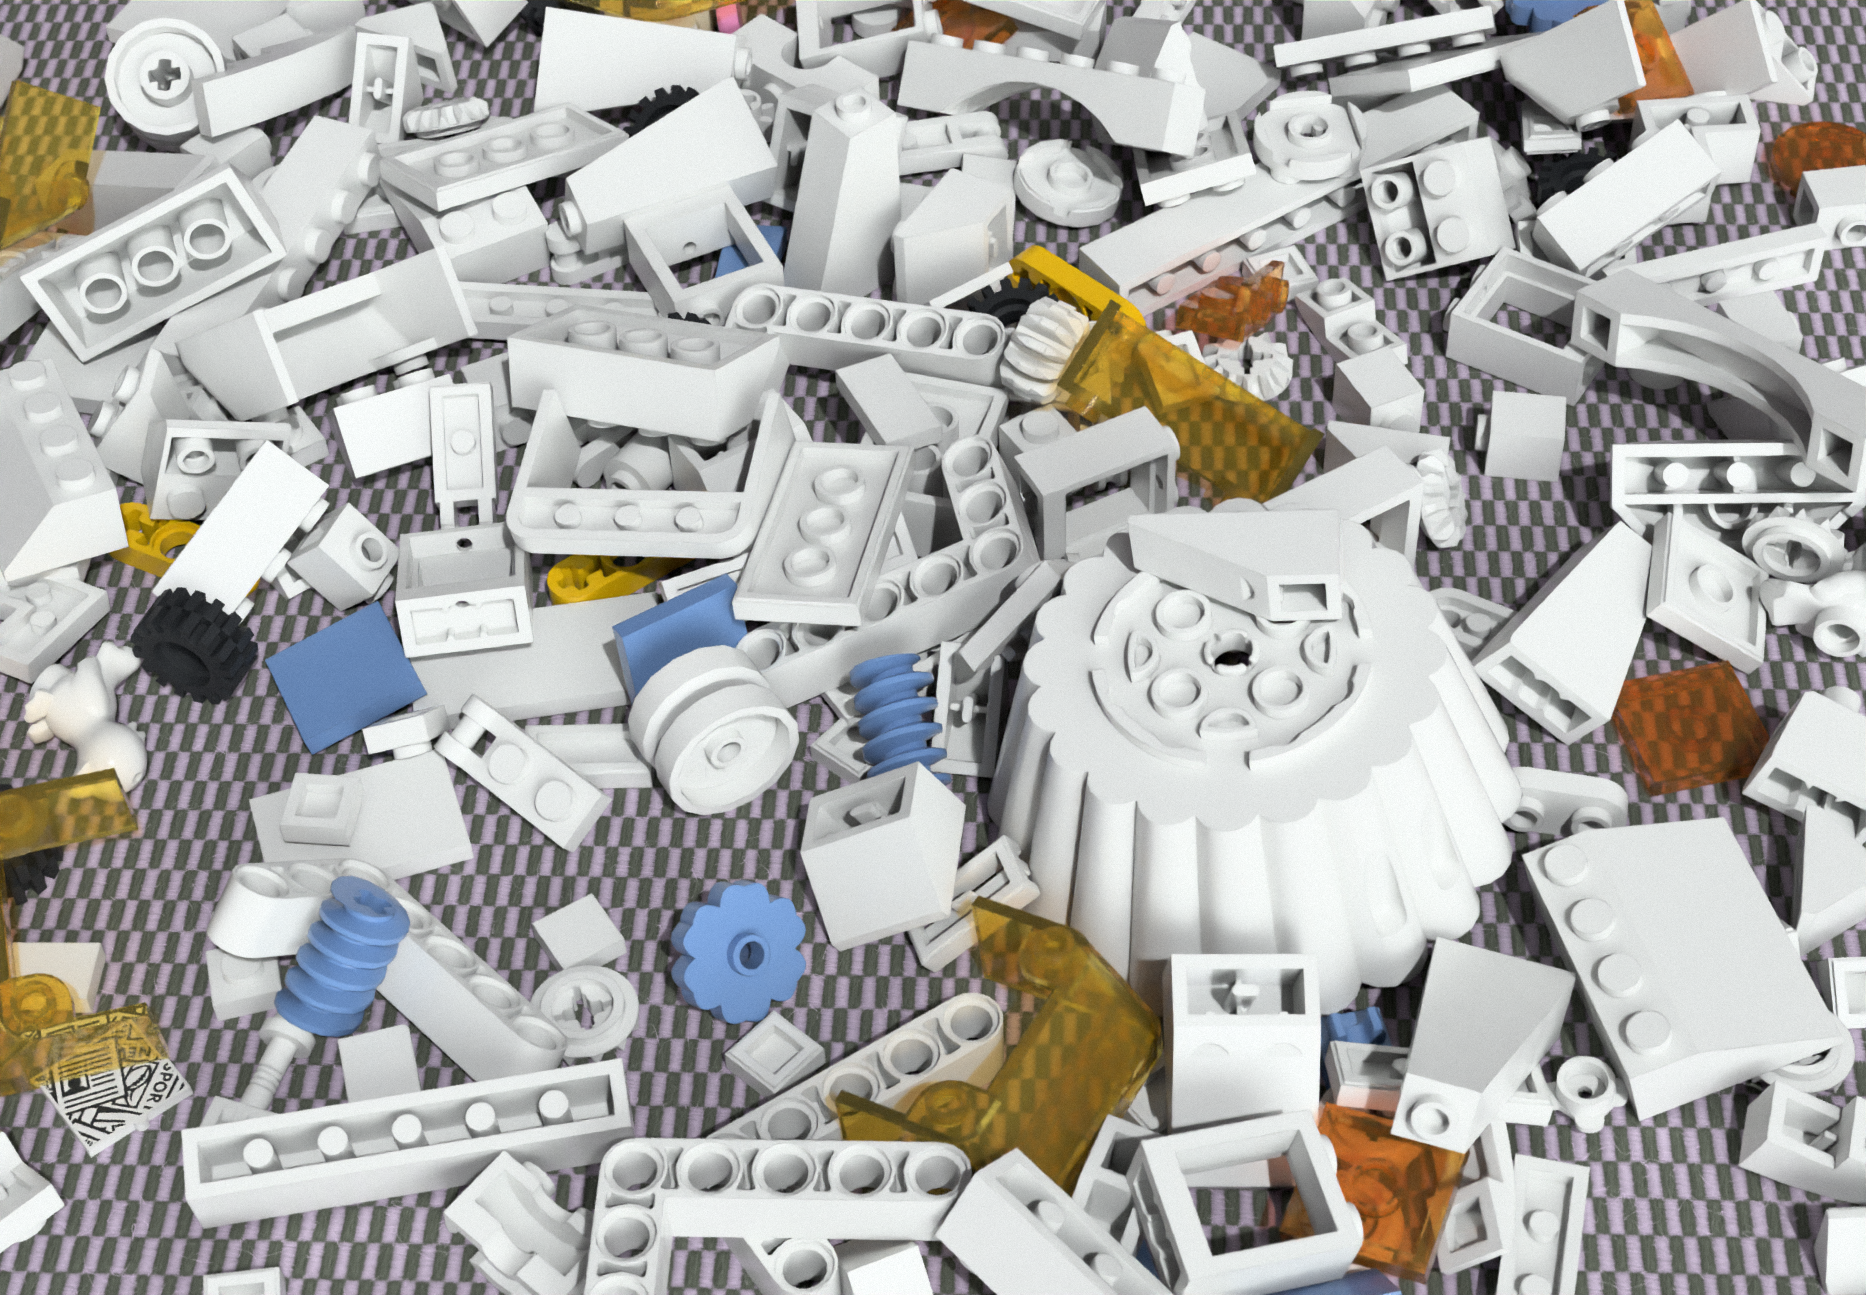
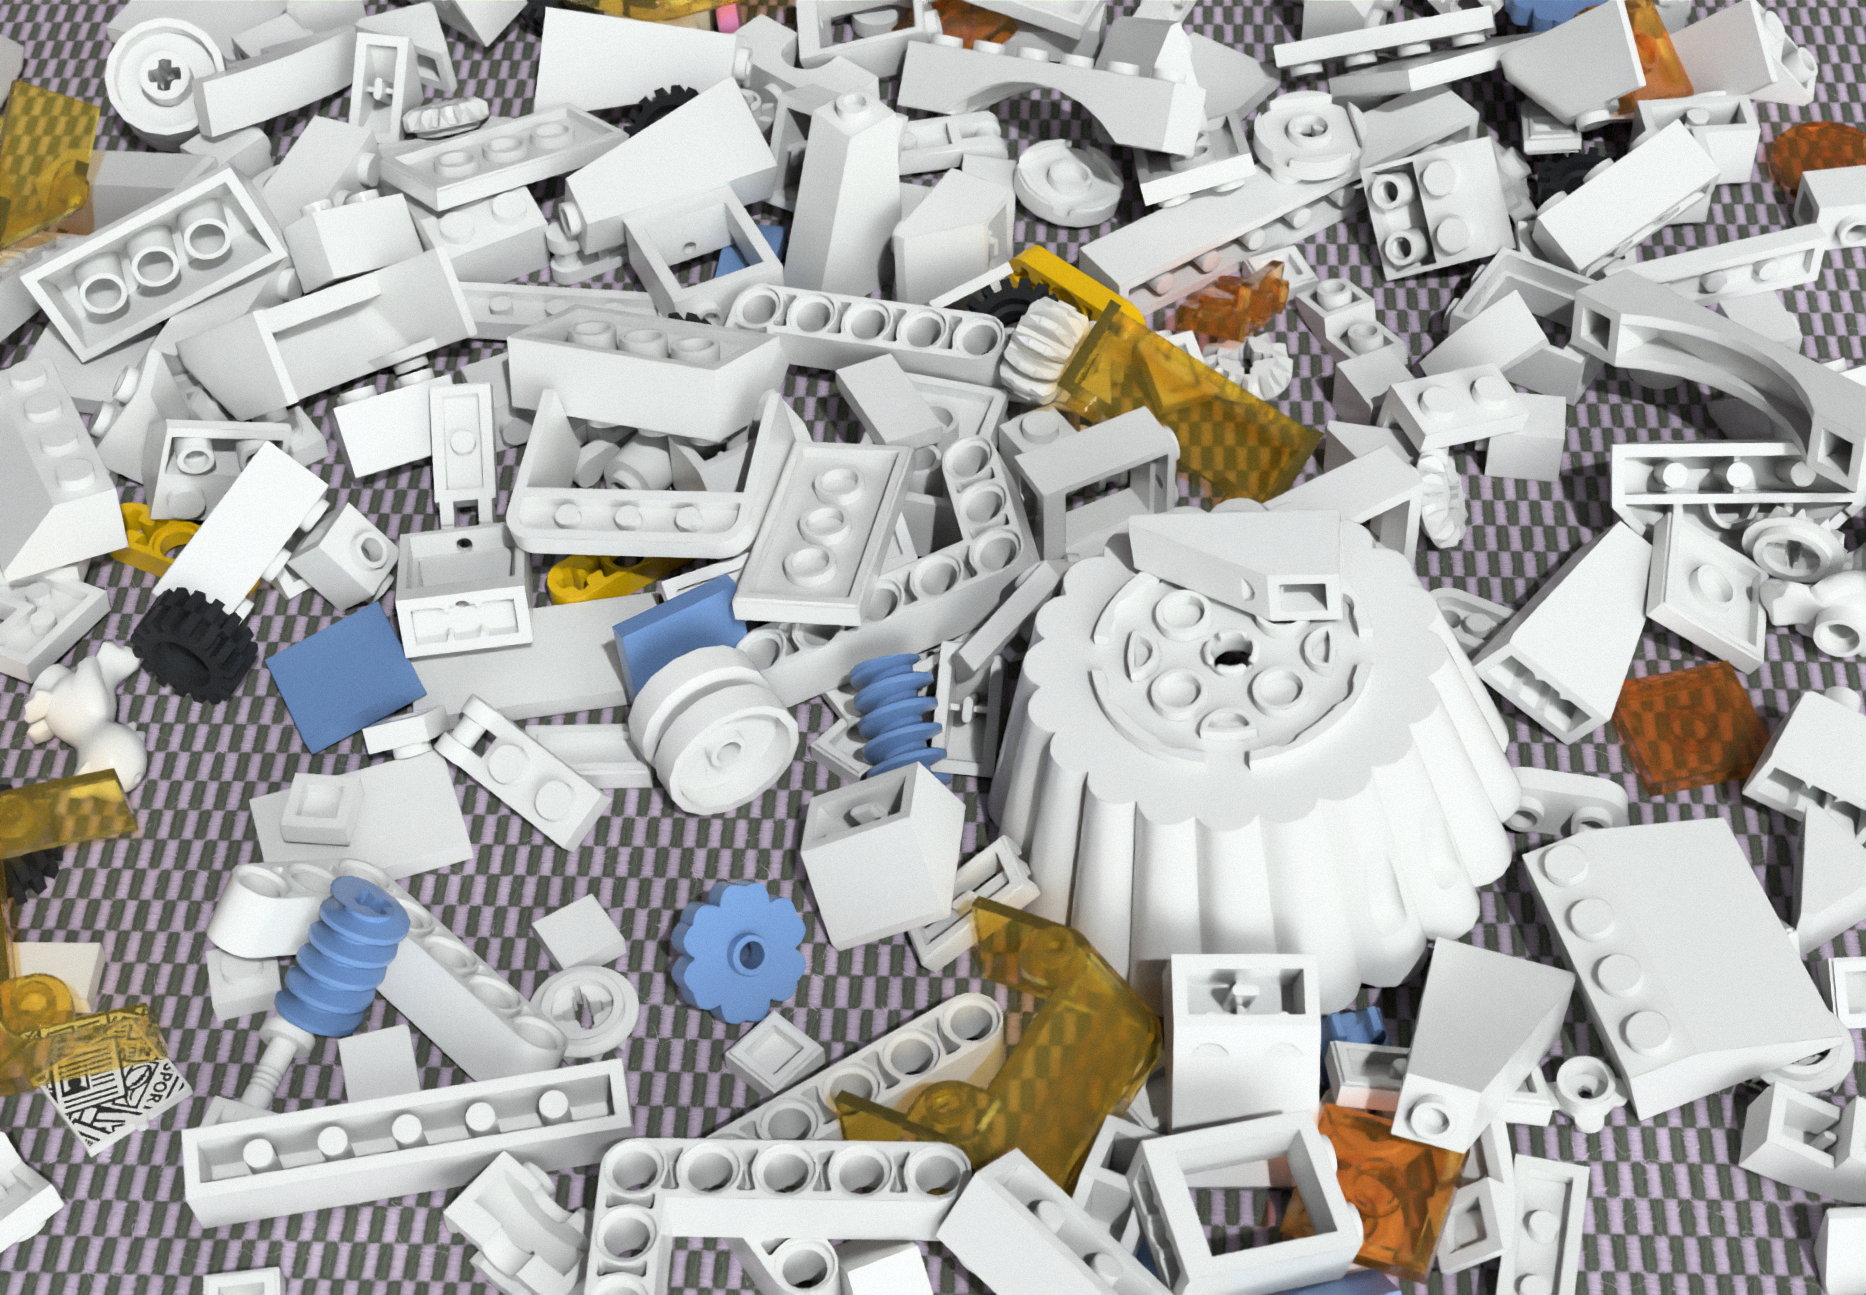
none -> white brick [282,189,423,294]
none -> white bracket [1376,362,1530,453]
none -> white slope [1419,289,1550,376]

